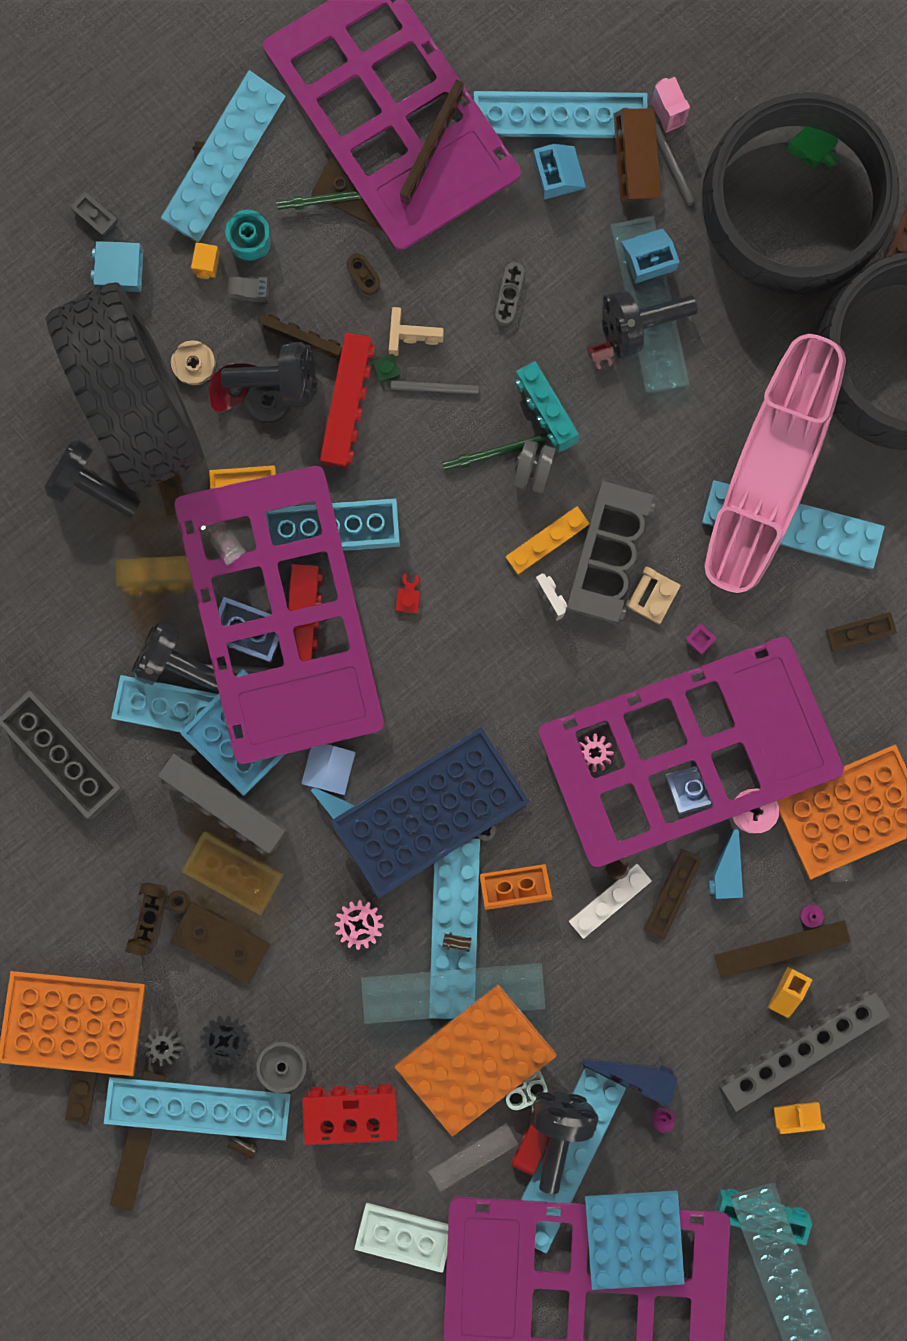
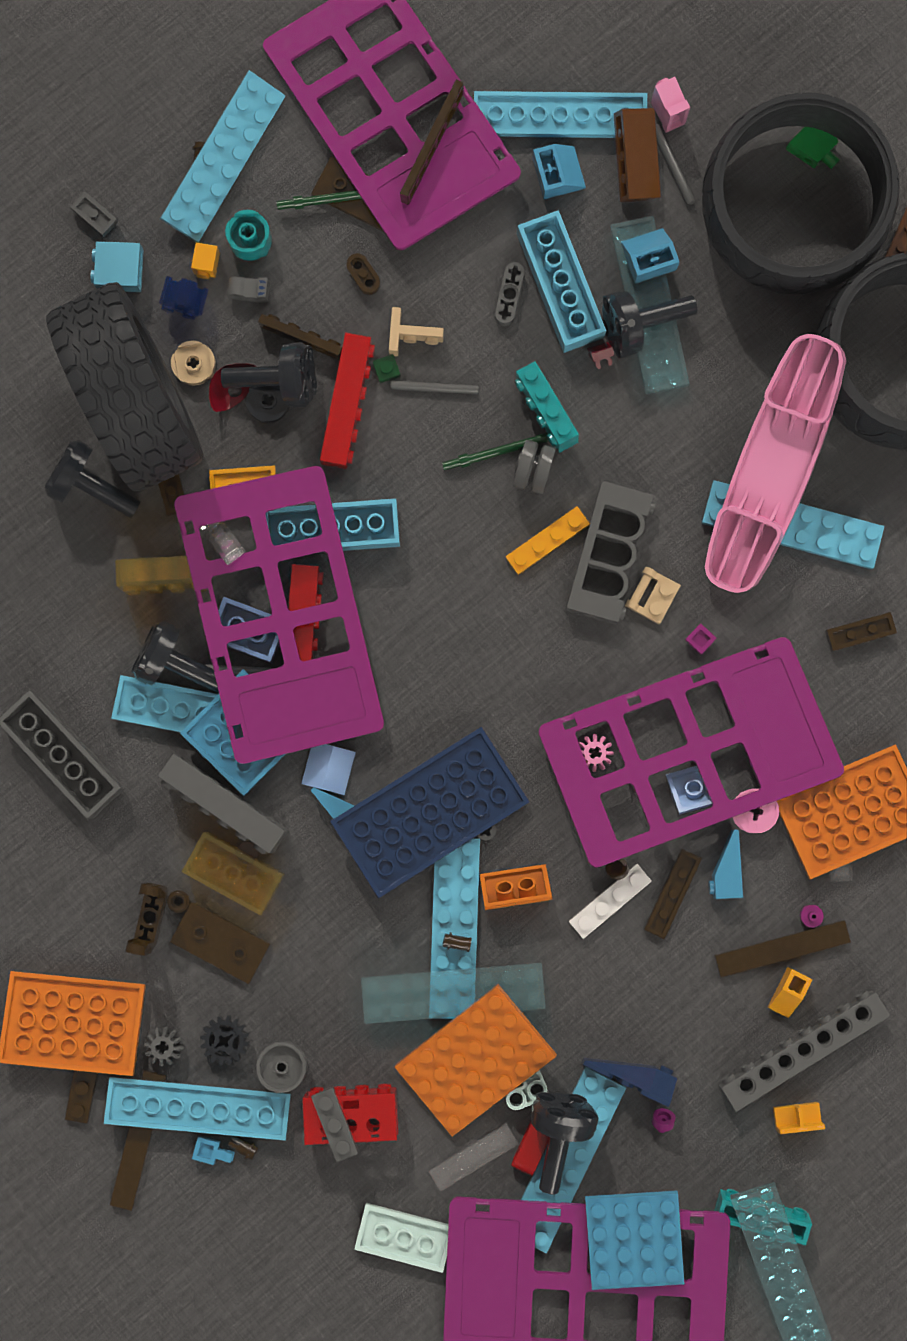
bright pink gear [335,900,384,950] -> none
red plate [395,574,421,614] -> none
white tile [535,573,567,621] -> none
none -> clear blue brick [159,276,209,320]
none -> dark azure plate [192,1135,235,1165]
none -> dark grey plate [311,1087,359,1162]
none -> medium azure brick [517,210,606,353]

